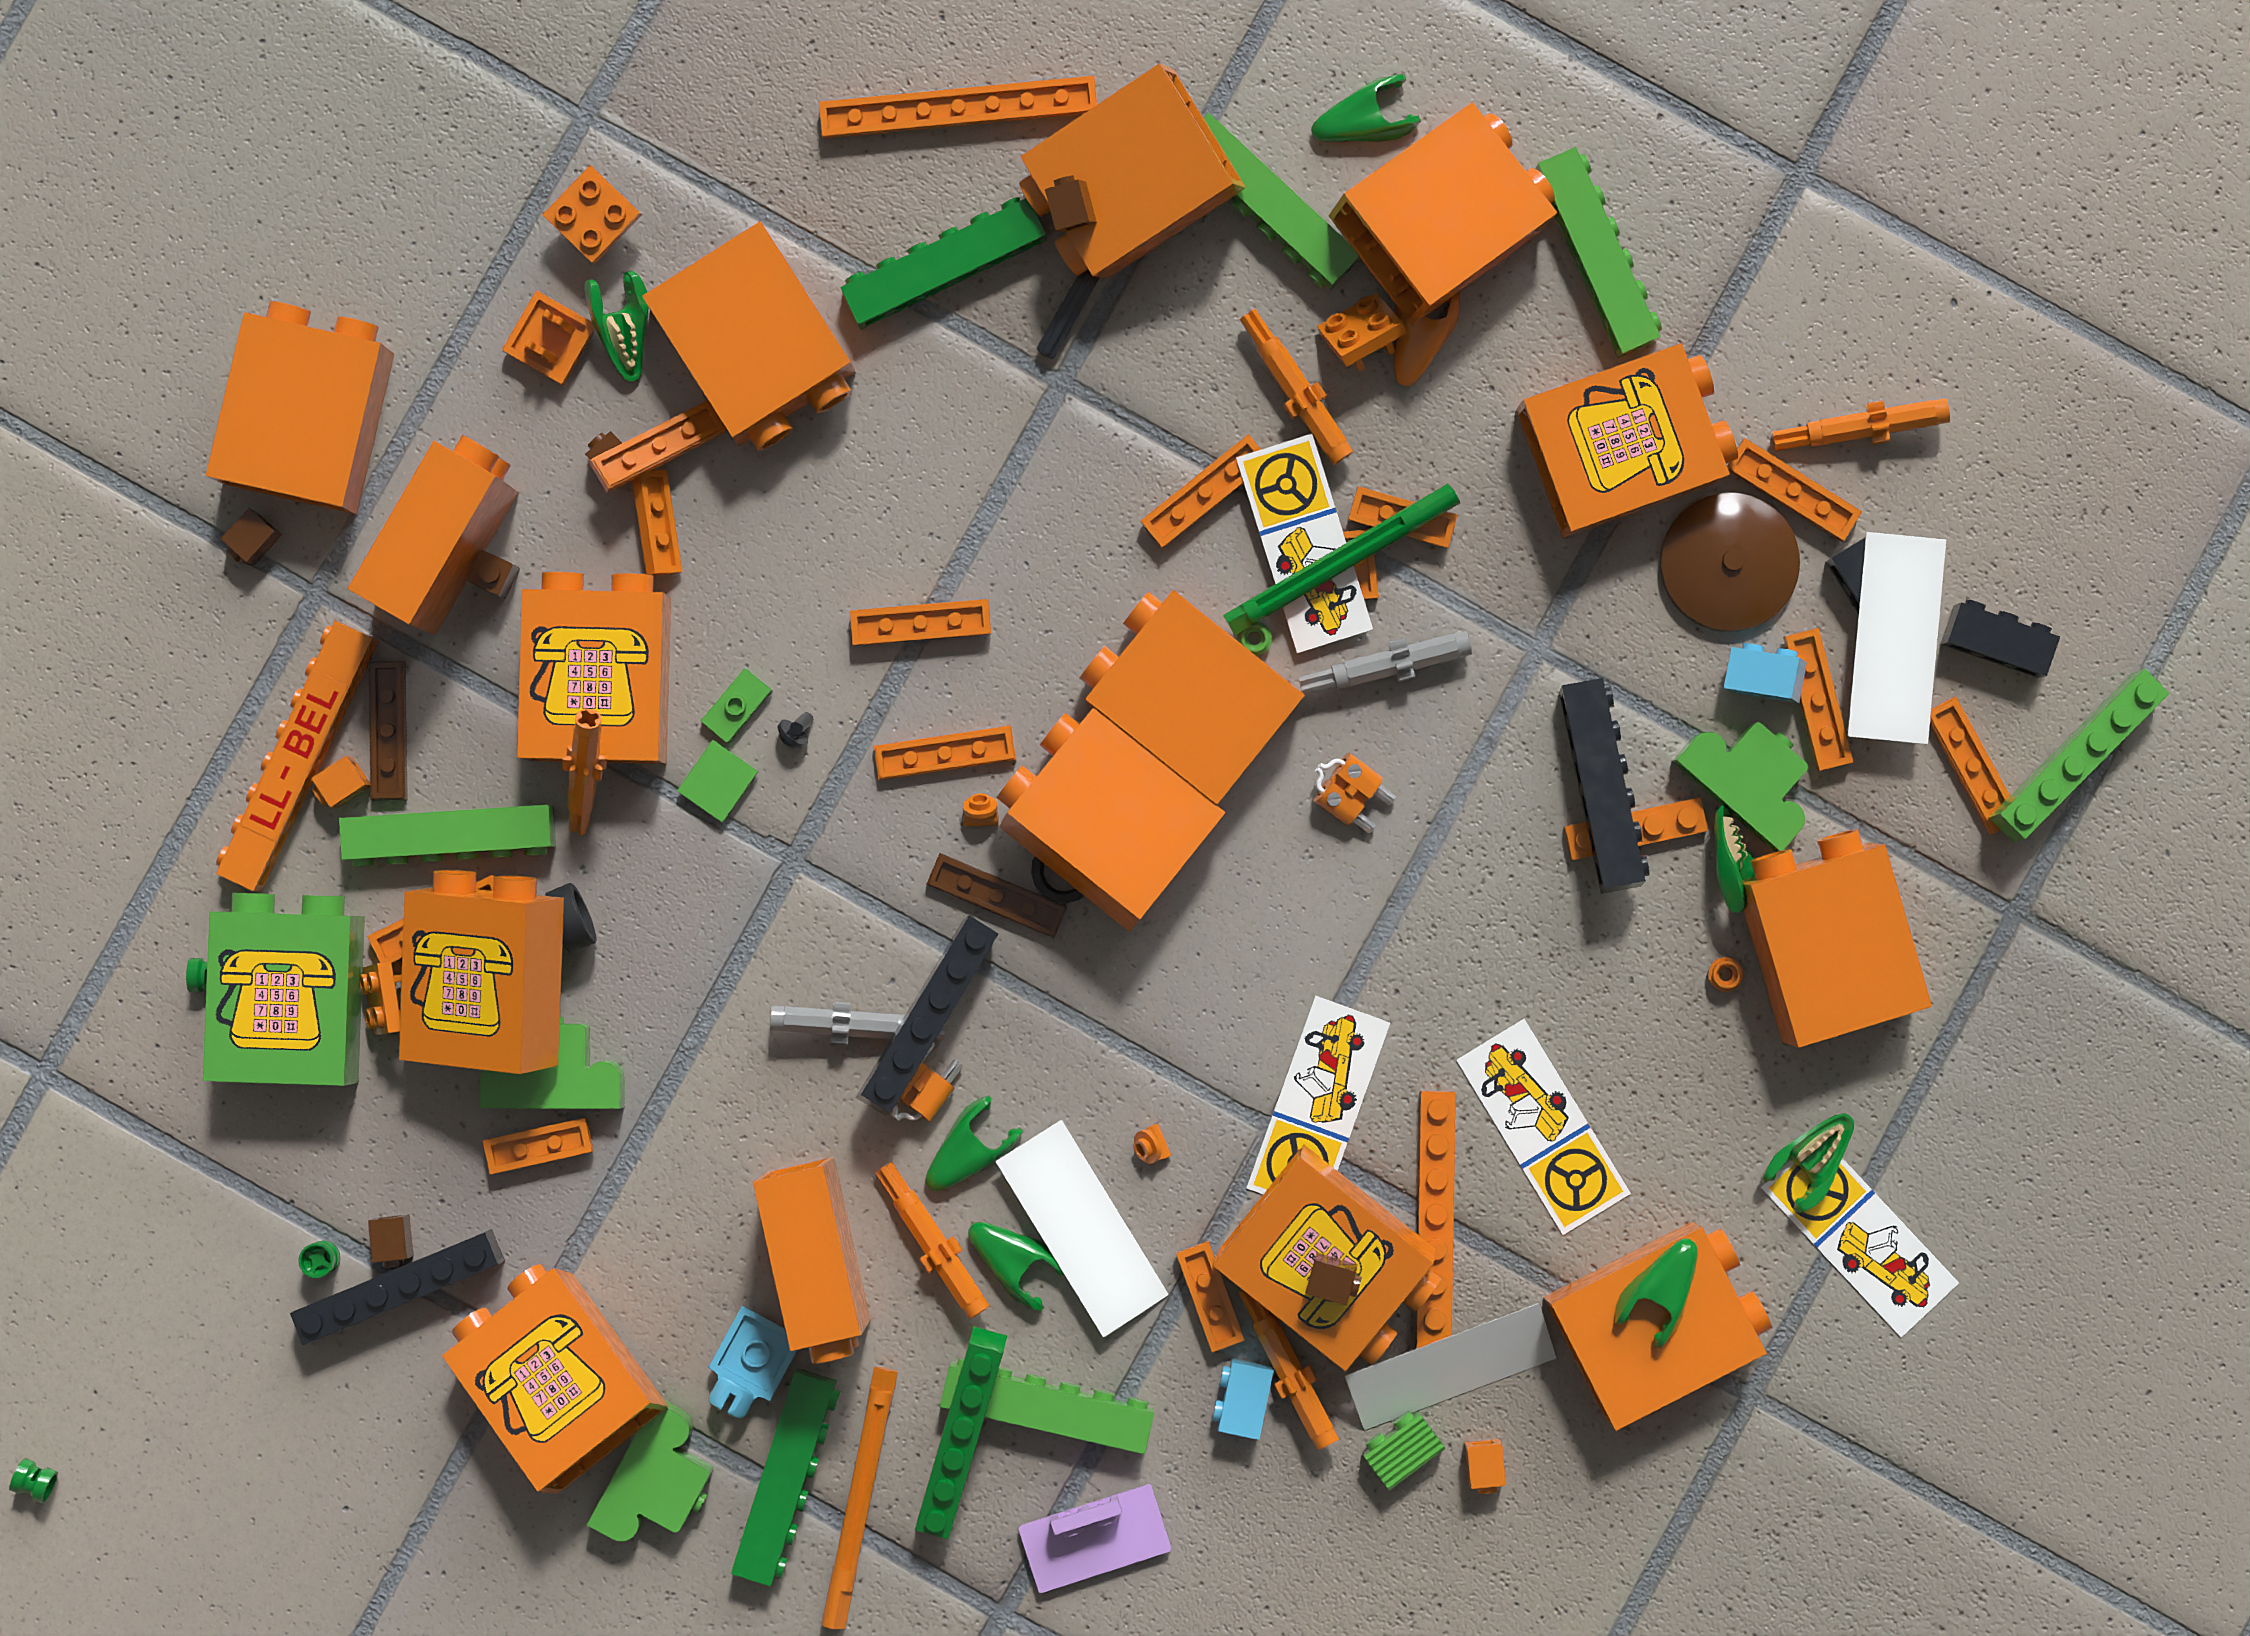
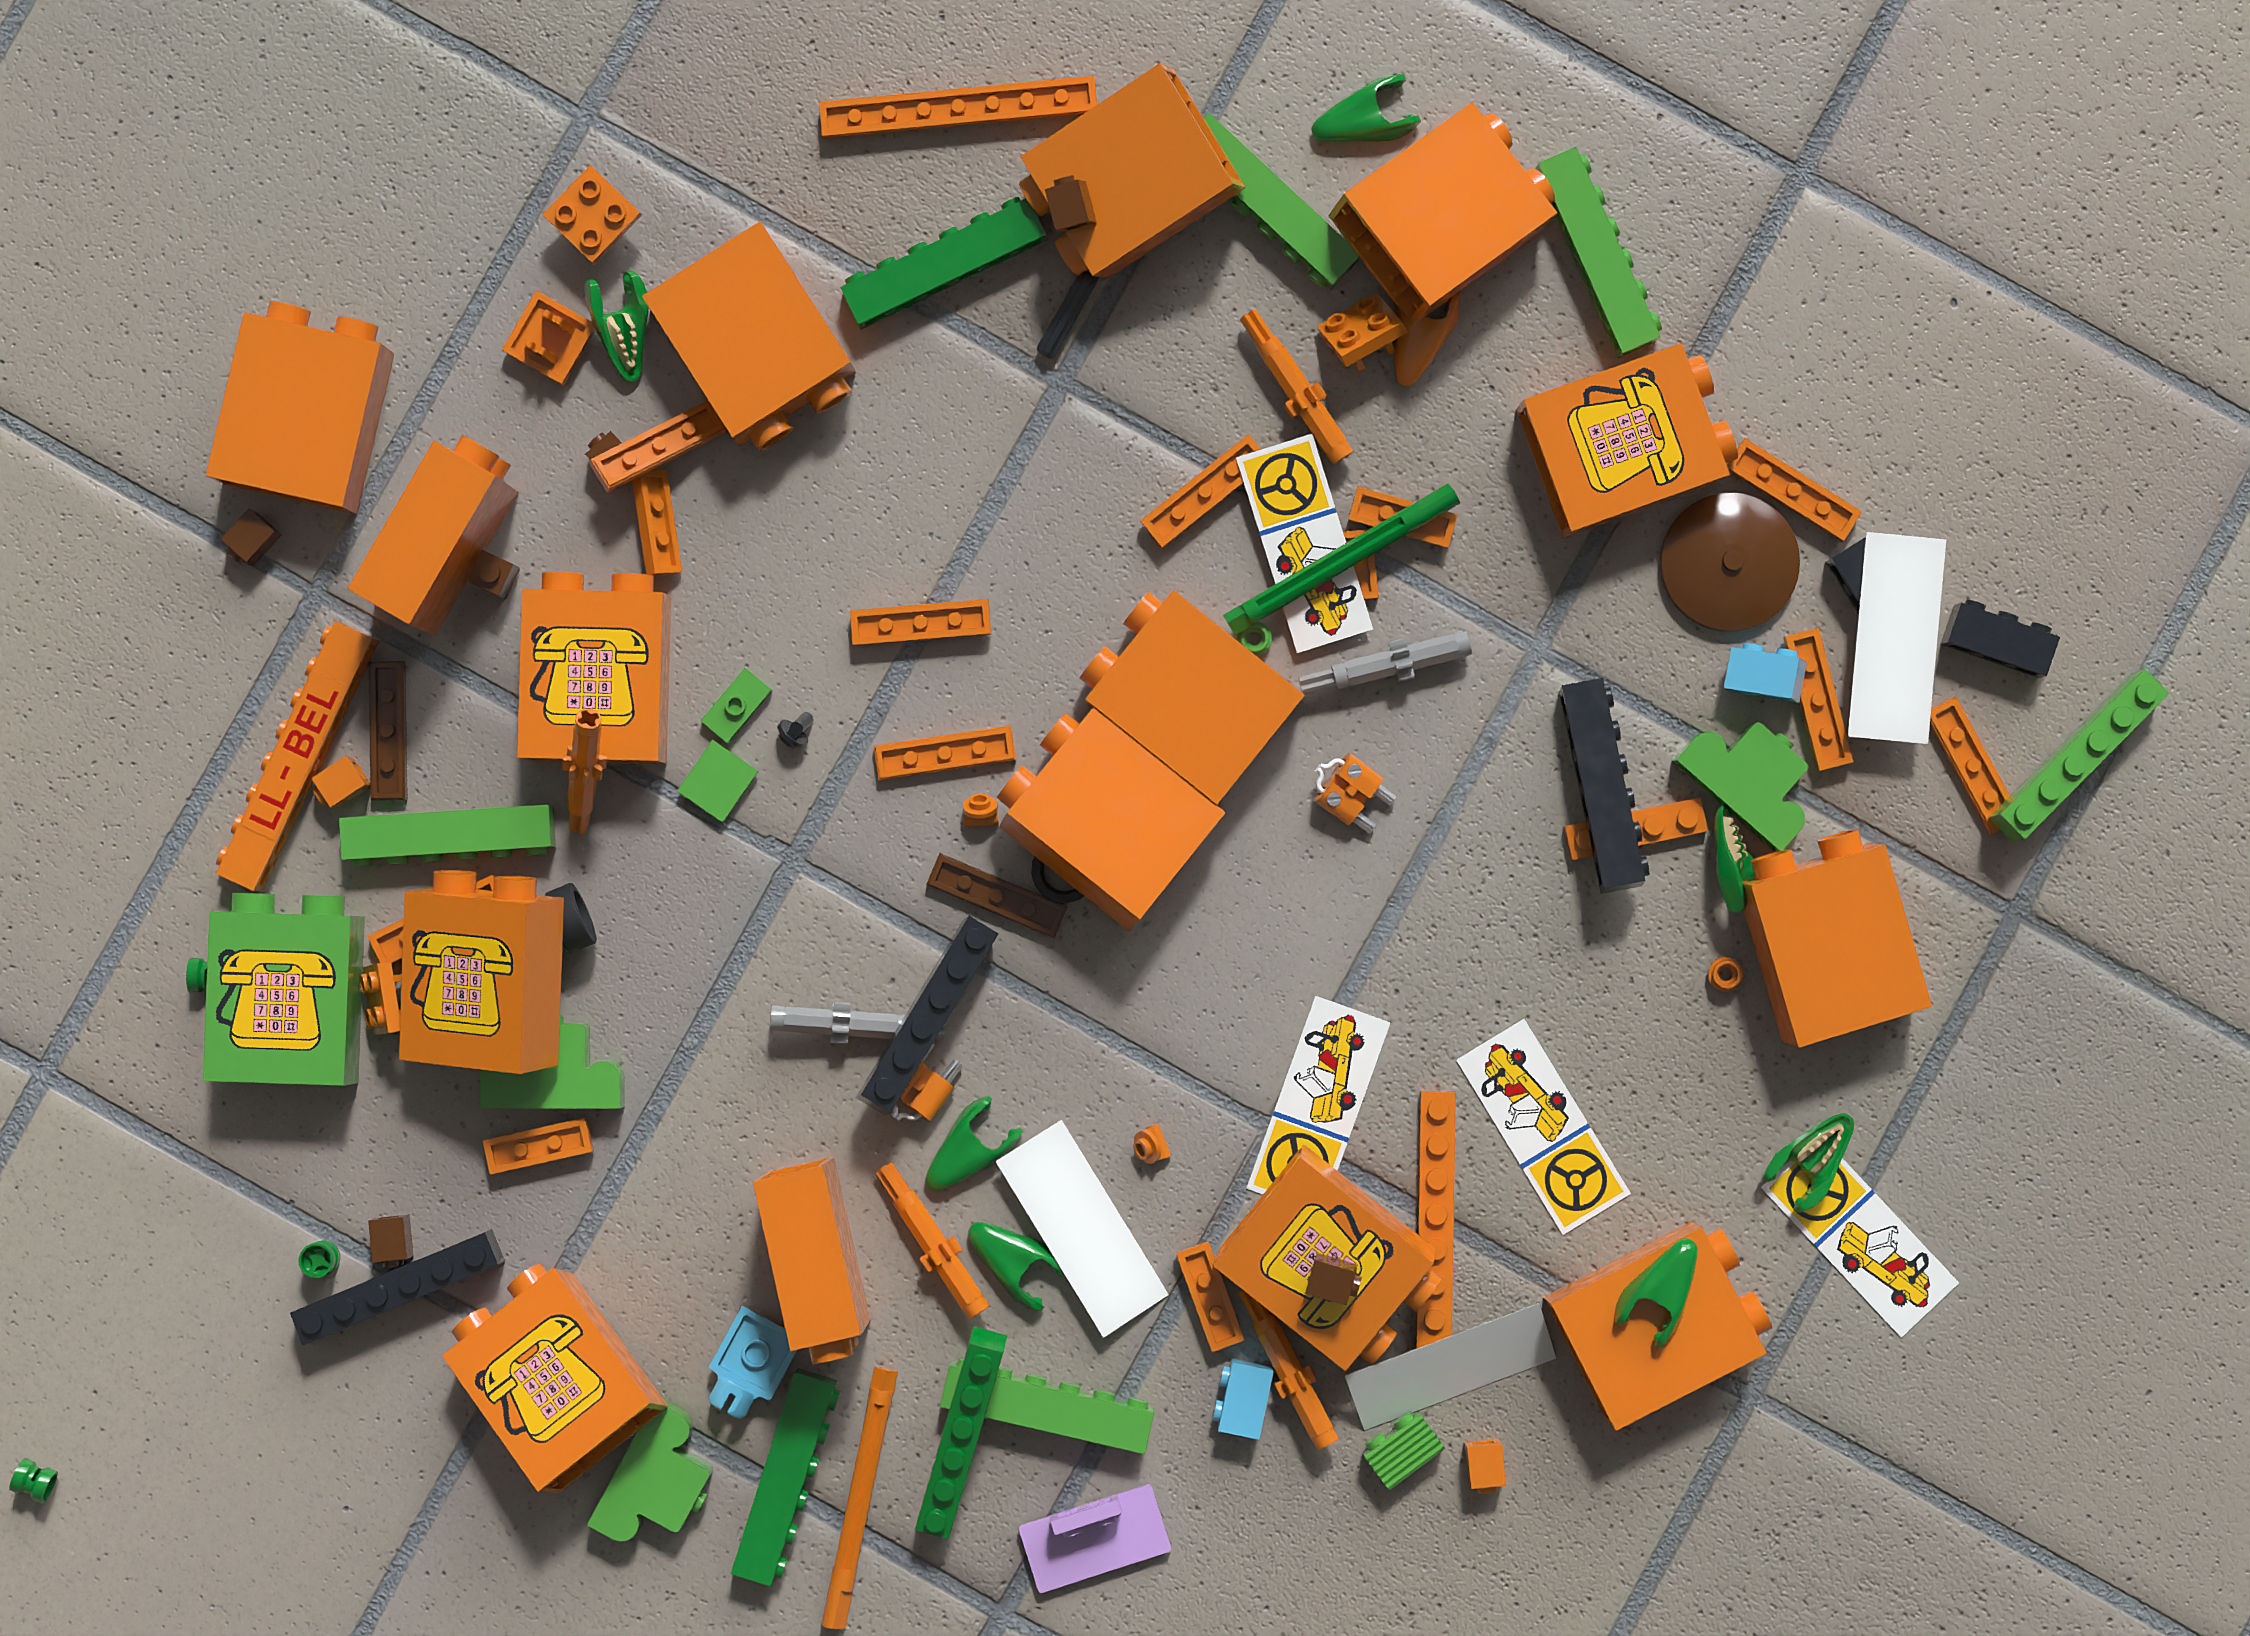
orange piece [1772,398,1950,451] -> none

